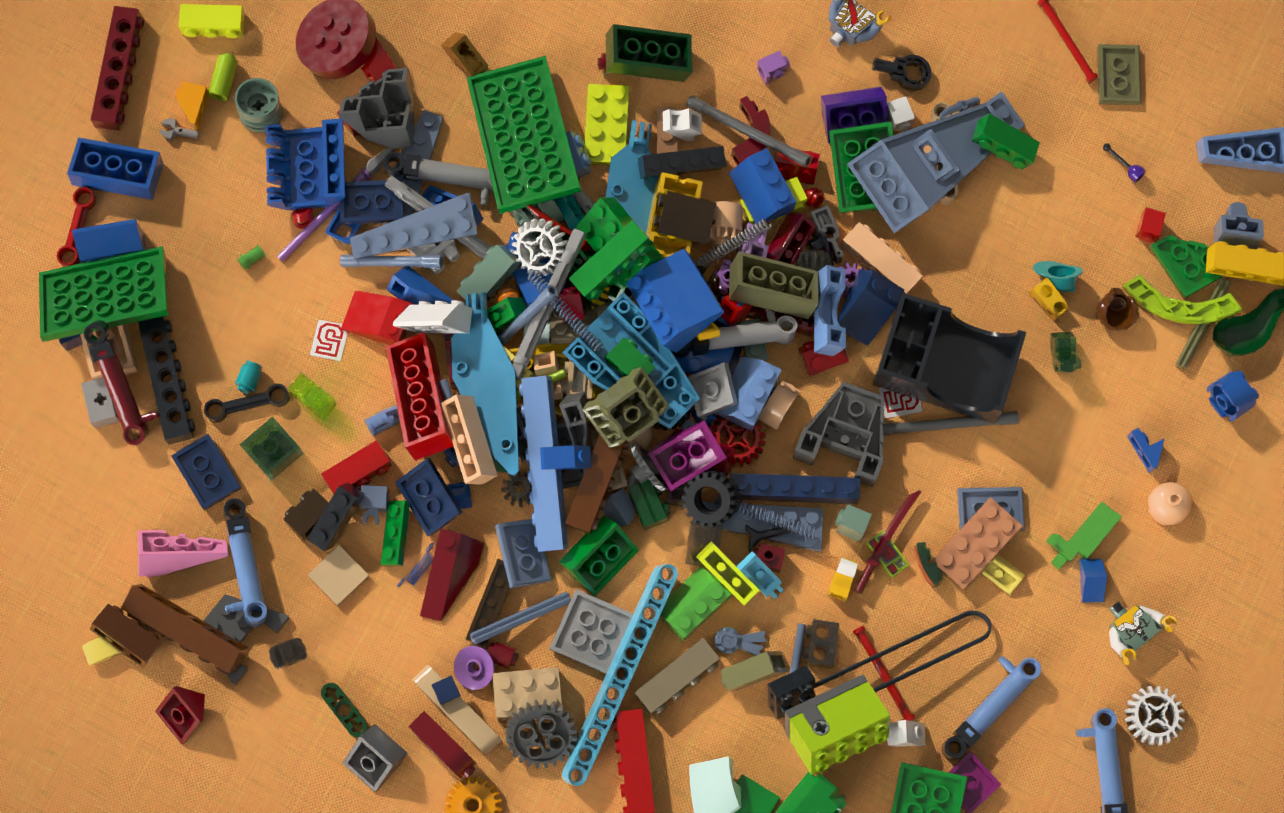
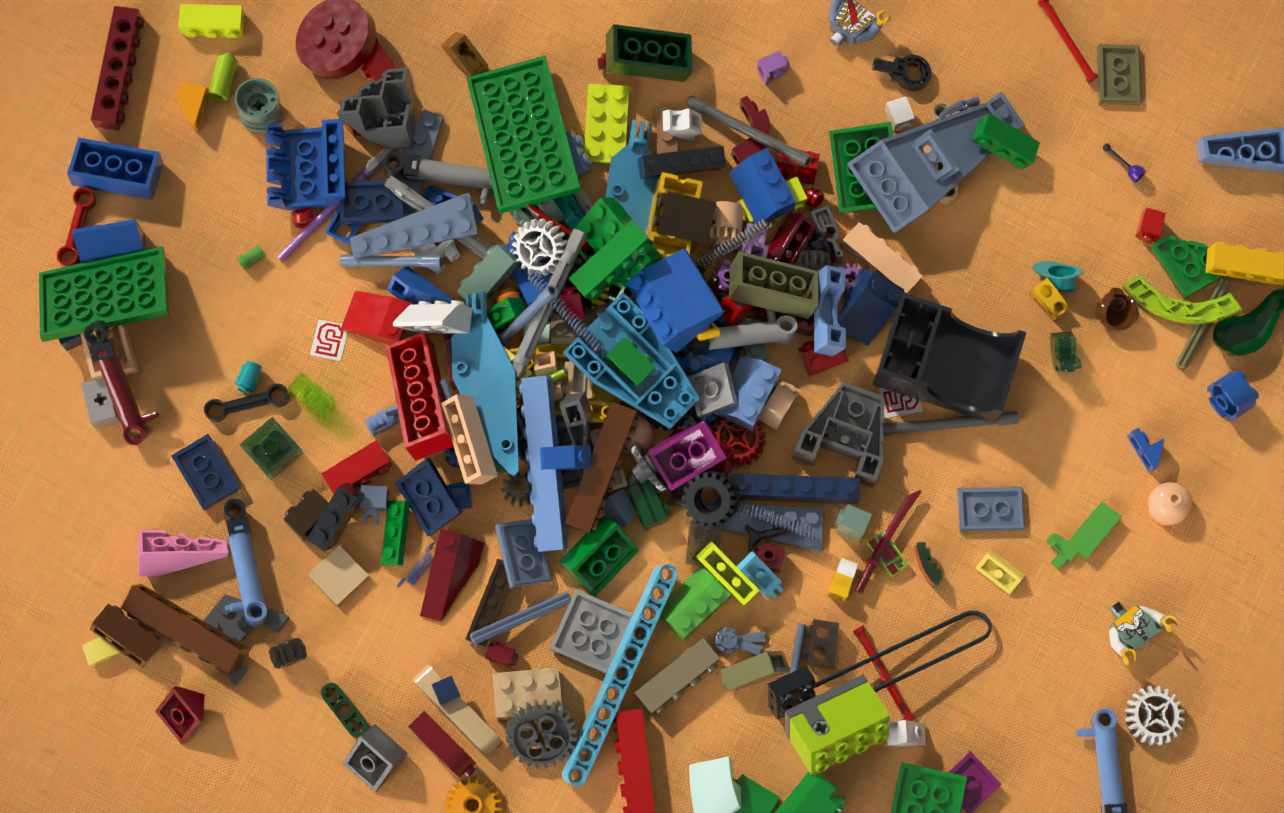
black brick [138,316,196,445] -> none
light grey bar [159,118,200,141] -> none
medium lavender dish [454,646,495,690] -> none
olive slope [582,367,669,448] -> none
dark purple slope [821,87,888,143] -> none
nougat plate [932,497,1023,591] -> none
medium blue piece [941,656,1041,760] -> none
blue slope [1079,559,1107,603] -> none
sand blue brick [1214,202,1264,250] -> none

